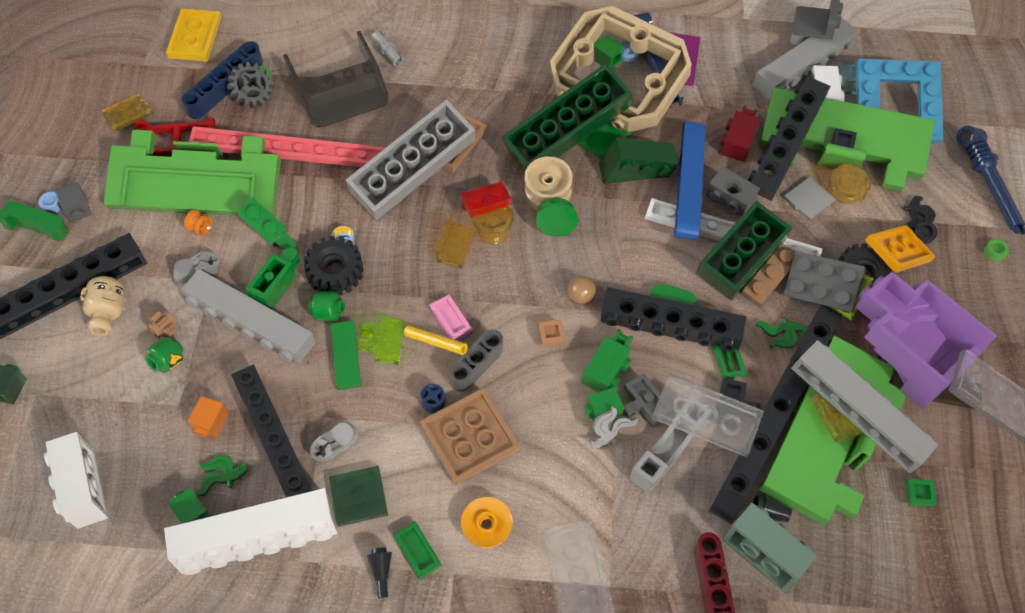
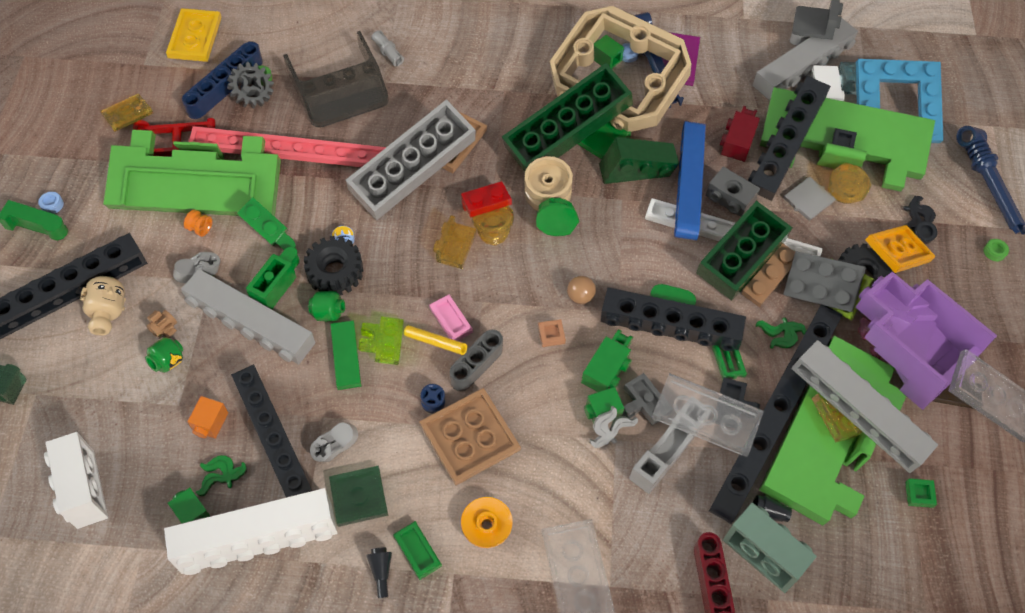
dark grey brick [56,183,92,222] -> none

